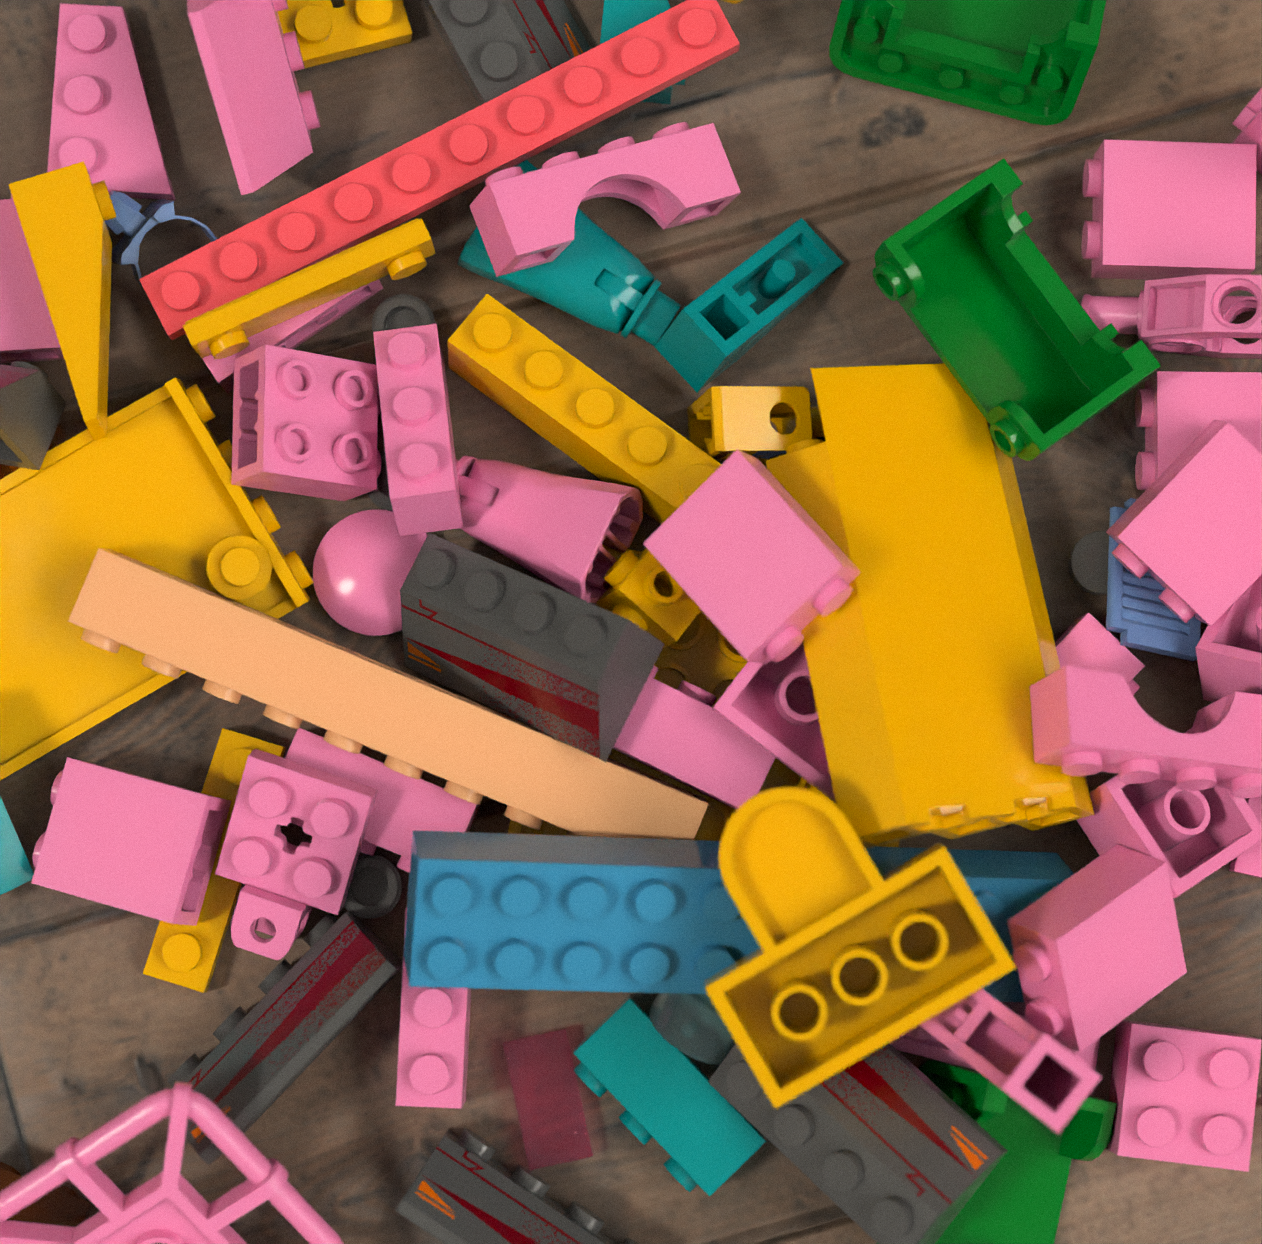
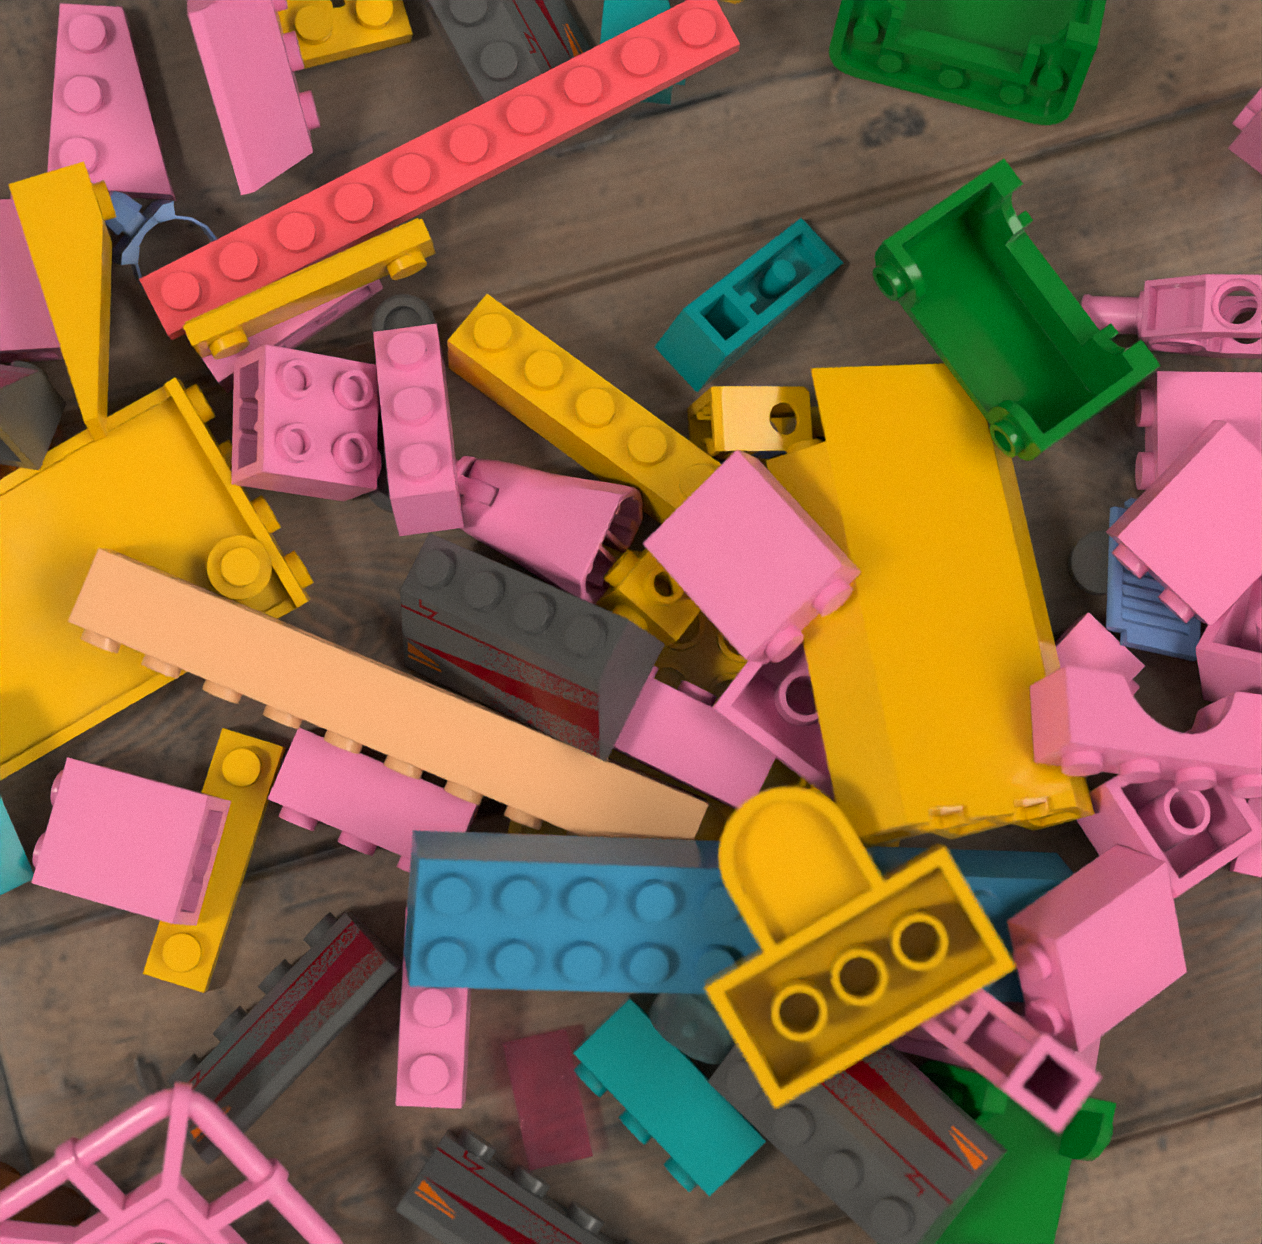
bright pink plate [215,749,378,960] -> none
bright pink dish [313,509,428,636] -> none
dark grey tile [344,854,403,919] -> none
teal piece [457,160,682,346] -> none
bright pink arch [469,122,741,277] -> none
bright pink brick [1081,139,1257,280] -> none
bright pink brick [1106,1020,1262,1172] -> none

